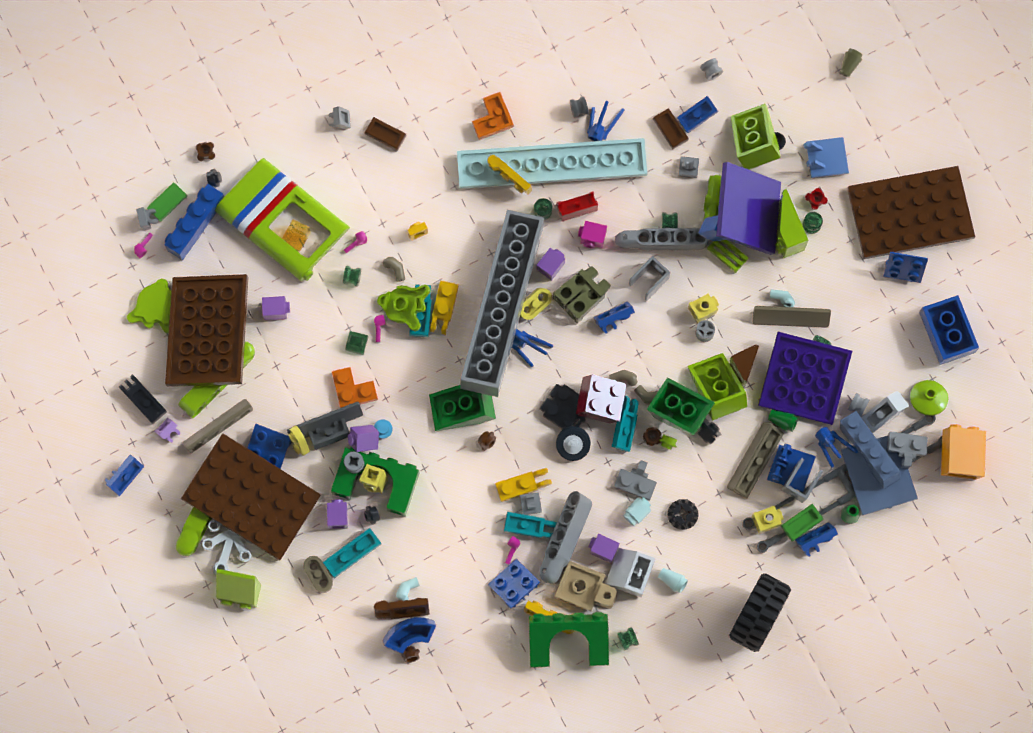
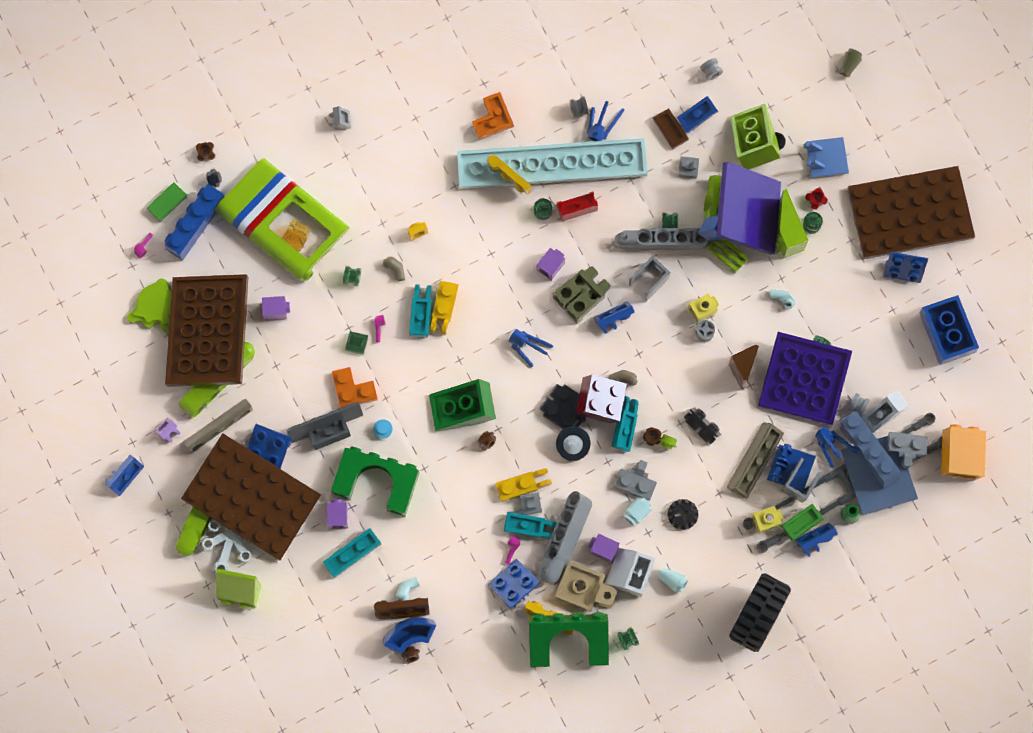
black hinge [118,374,167,424] -> none
light grey tile [136,207,158,230] -> none
light yellow plate [288,425,310,456] -> none
dark tan plate [303,556,333,593] -> none
dark pink hand [344,231,367,253] -> none
light grey wheel [344,452,364,474] -> none
medium lavender brick [348,425,379,452] -> none
light yellow brick [359,464,388,493] -> none
black plate [364,505,380,525] -> none
reddish brown tile [365,117,407,151] -> none
lime tile [377,284,430,332] -> none
light grey brick [460,209,544,397] -> none
light yellow plate [520,288,552,320] -> none
dark pink brick [578,221,607,249] -> none
dark tan arm [634,385,658,404] -> none
green slope [647,377,715,435] -> none
lime slope [688,353,748,421] -> none
dark tan slope [753,306,831,328] -> none
green cone [768,410,798,432] -> none
lime dish [910,380,949,416] -> none

